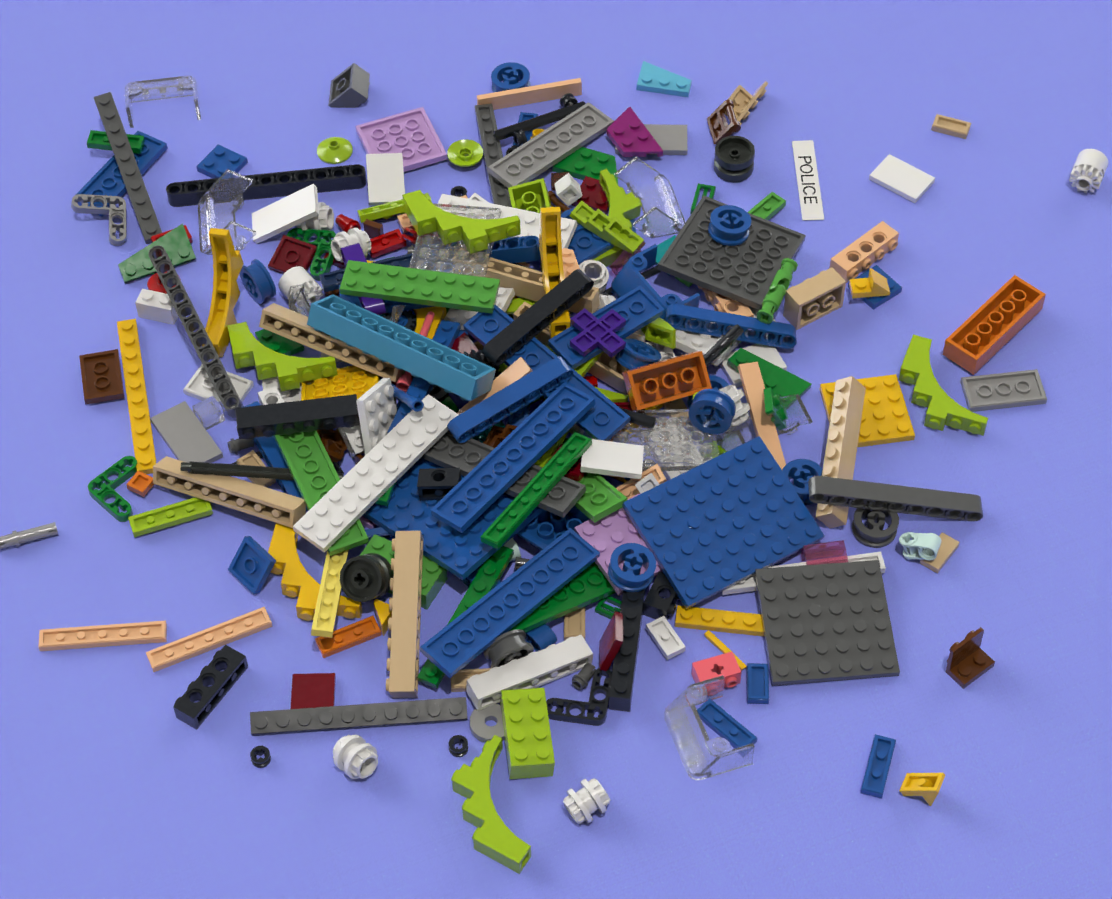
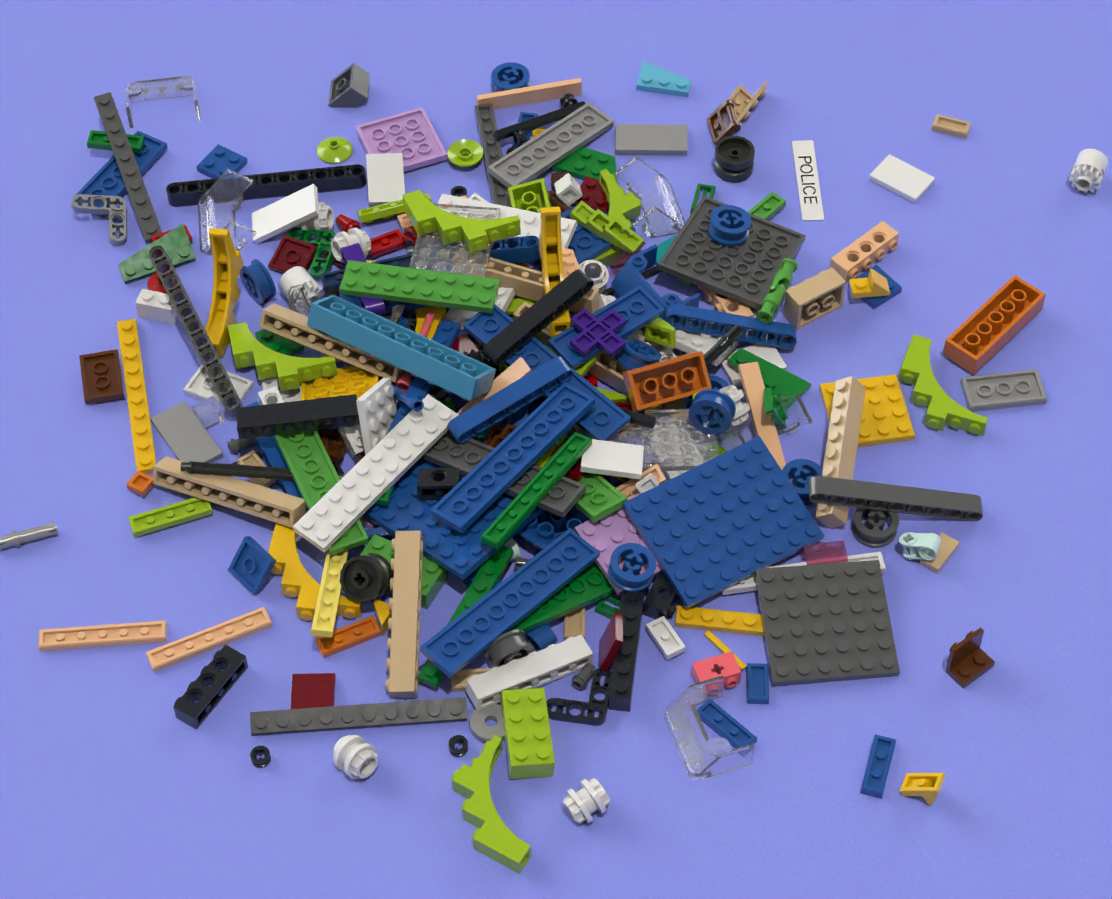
green beam [88,456,137,522] -> none
reddish brown tile [363,219,384,238] -> none
magenta wing [607,107,663,157] -> none

